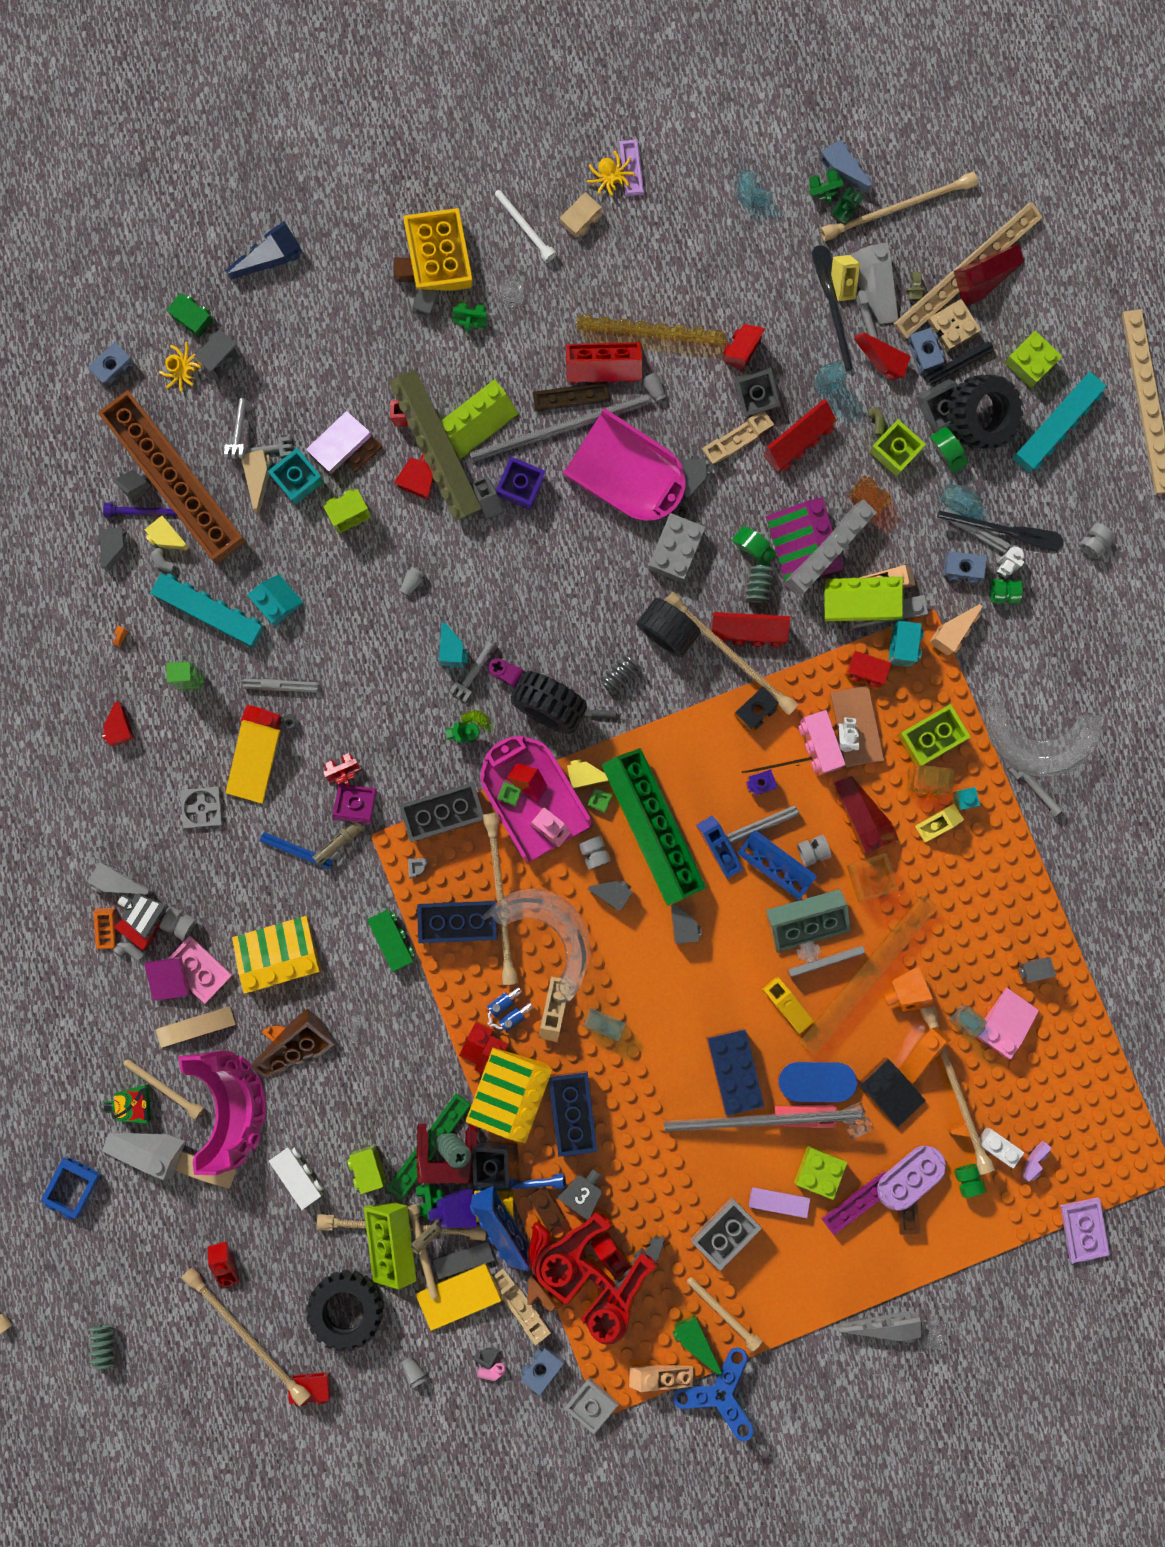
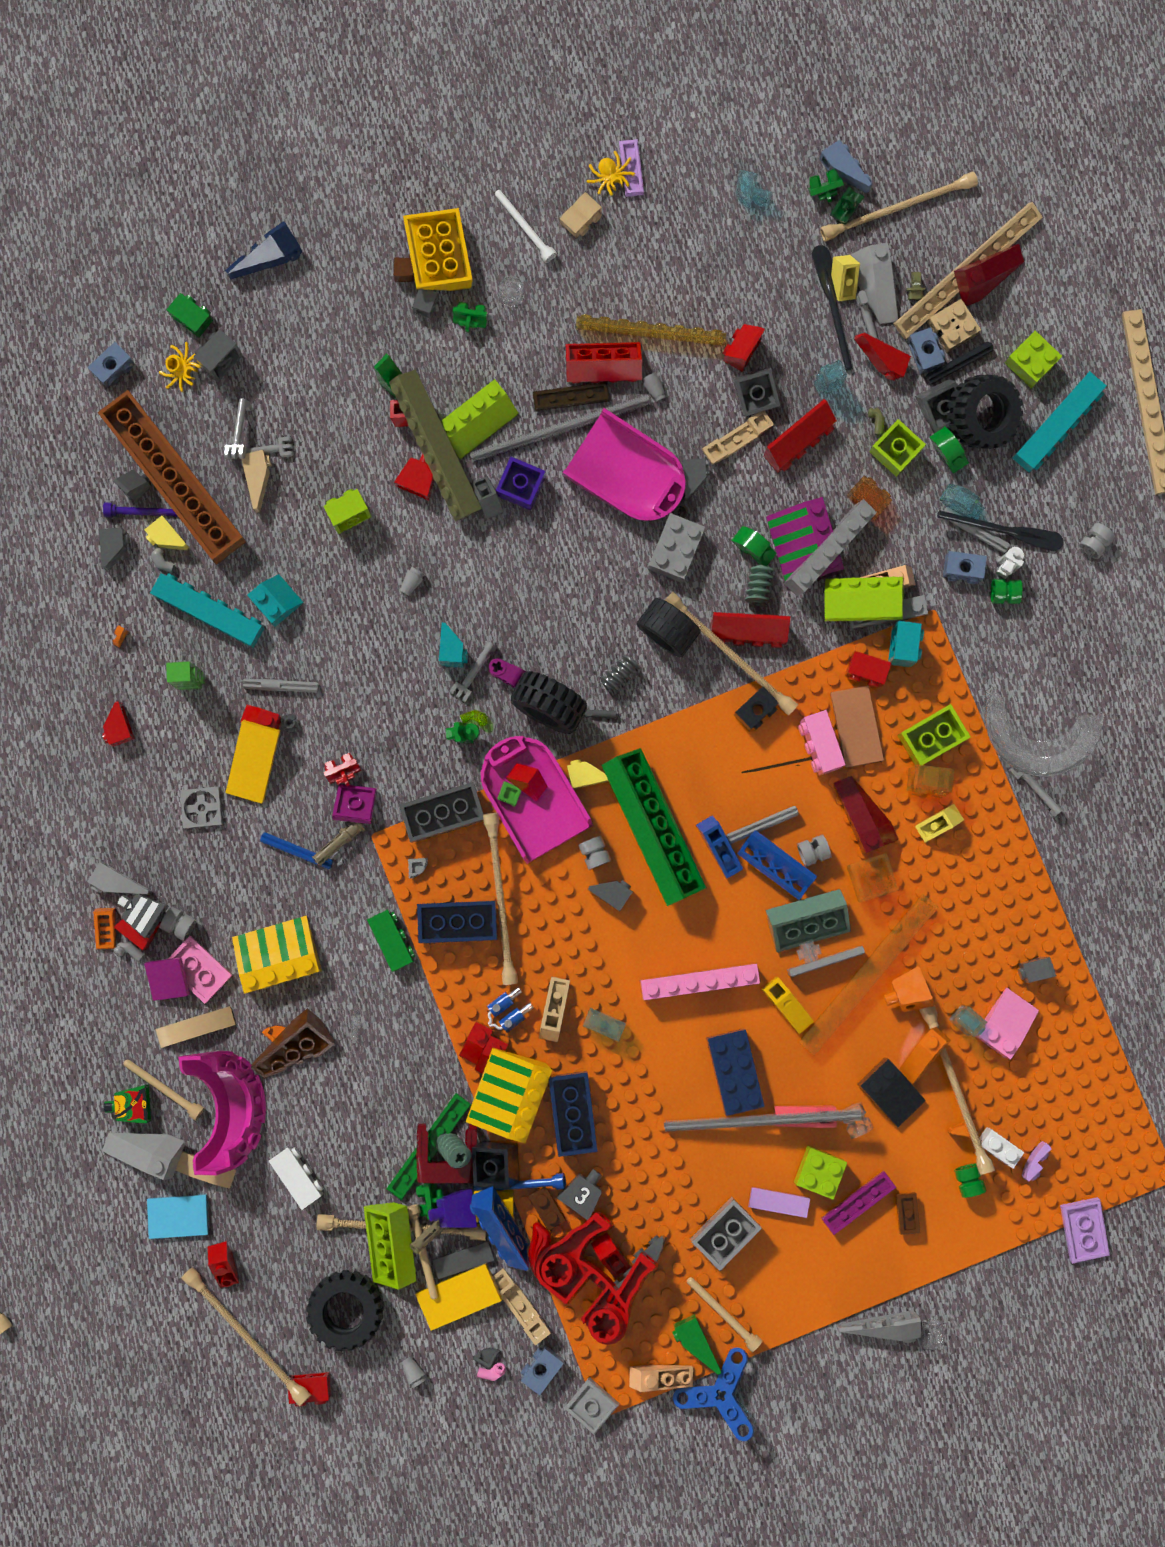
blue window [41,1156,102,1220] -> none
sand green piece [88,1324,115,1369] -> none
teal brick [268,448,324,505] -> none
tile [306,411,372,474] -> none
reddish brown plate [345,434,383,472] -> none
lime brick [347,1145,387,1194] -> none
clear windscreen [482,889,591,1004] -> none
dark orange slope [527,1274,564,1312] -> none
bright pink torso [530,808,571,848] -> none
bright green tile [587,788,613,813] -> none
dark grey slope [671,905,702,944] -> none
dark purple brick [746,770,777,796] -> none
blue tile [778,1062,857,1102] -> none
white hips [838,717,859,752] -> none
lavender tile [877,1146,945,1211] -> none
light nougat slope [929,604,983,656] -> none
teal brick [952,787,980,811] -> none
none -> medium azure tile [147,1194,209,1239]
none -> green slope [374,353,402,398]
none -> bright pink brick [640,964,760,1000]

